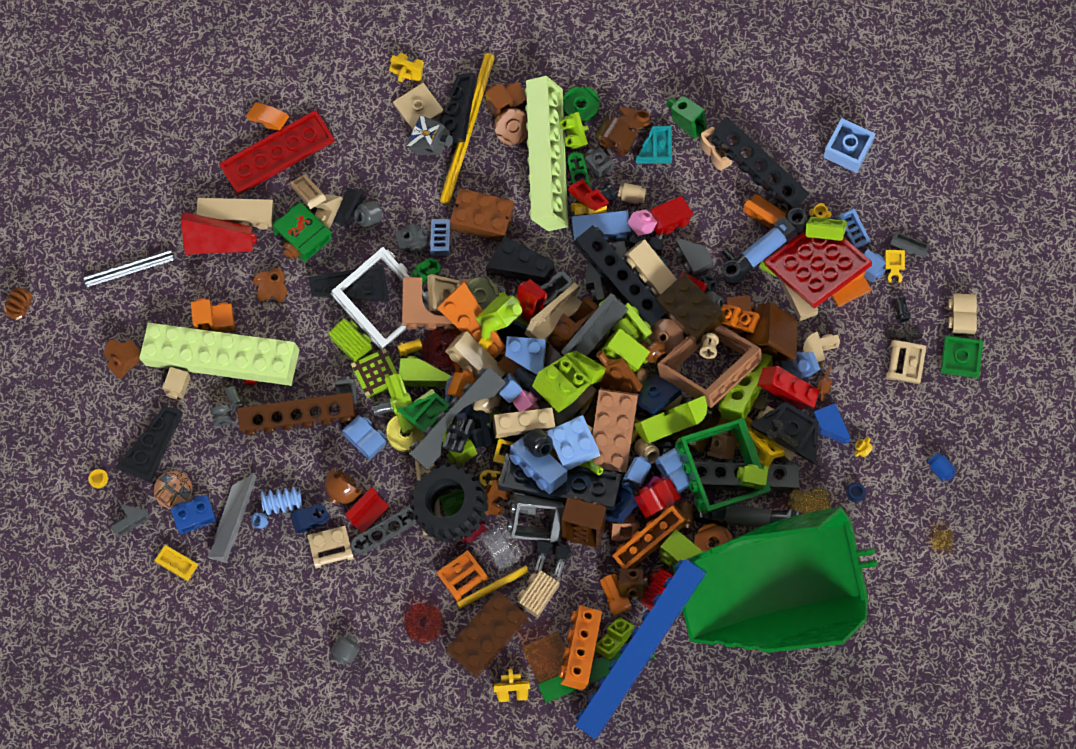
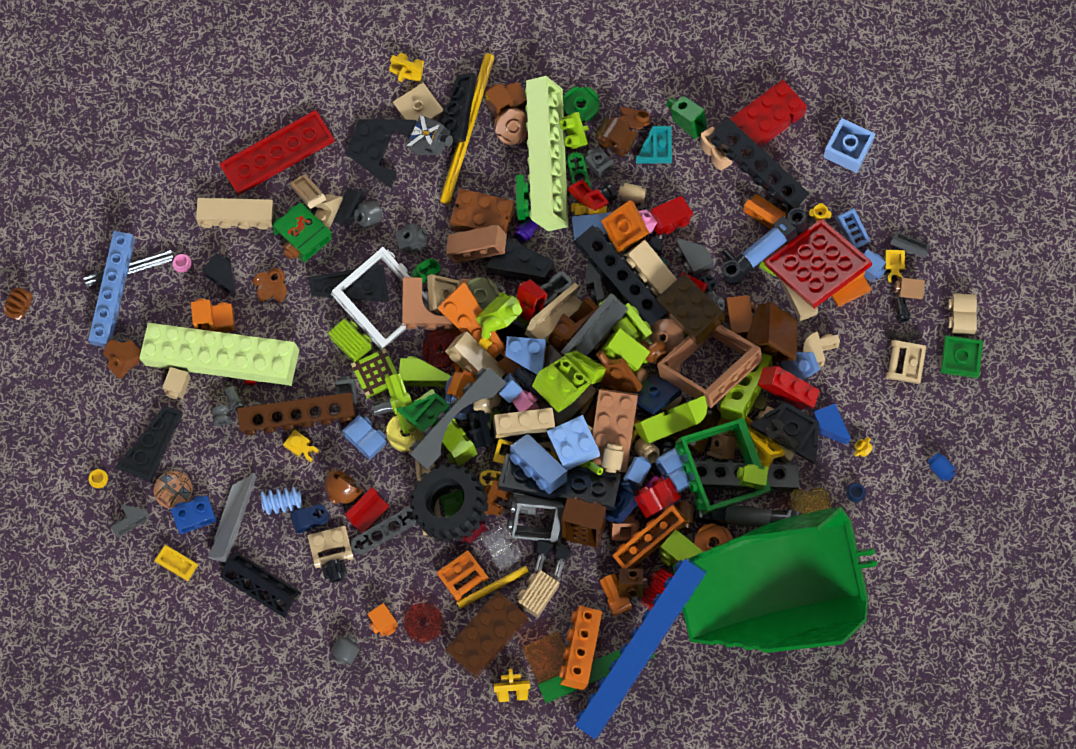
red slope [181,212,257,255] -> none
orange slope [246,102,289,130] -> none
medium blue hinge [252,513,269,529] -> none
yellow pin [397,338,423,357] -> none
medium blue slope [430,219,450,256] -> none
black hips [443,416,474,454] -> none
black head [524,428,553,457] -> none
lime slope [595,617,635,660] -> none
tan bush [700,333,719,359] -> none
orange slope [721,304,761,333] -> none
lime slope [806,217,847,241] -> none
dark orange plate [818,365,832,402] -> none
clear yellow tile [932,529,953,552] -> none
none -> medium blue brick [88,231,135,347]
none -> bright pink plate [172,254,192,273]
none -> black slope [202,253,236,297]
none -> black fence [220,552,302,618]
none -> yellow plate [283,430,319,462]
none -> black gear [322,559,347,583]
none -> black wing [345,119,417,188]
none -> orange brick [367,603,398,637]
none -> nougat brick [446,225,507,263]
none -> dark purple cone [514,218,538,243]
none -> green plate [516,175,530,224]
none -> orange plate [601,200,649,253]
none -> tan brick [602,443,624,473]
none -> red piece [730,79,807,156]
none -> medium nougat brick [894,277,925,299]

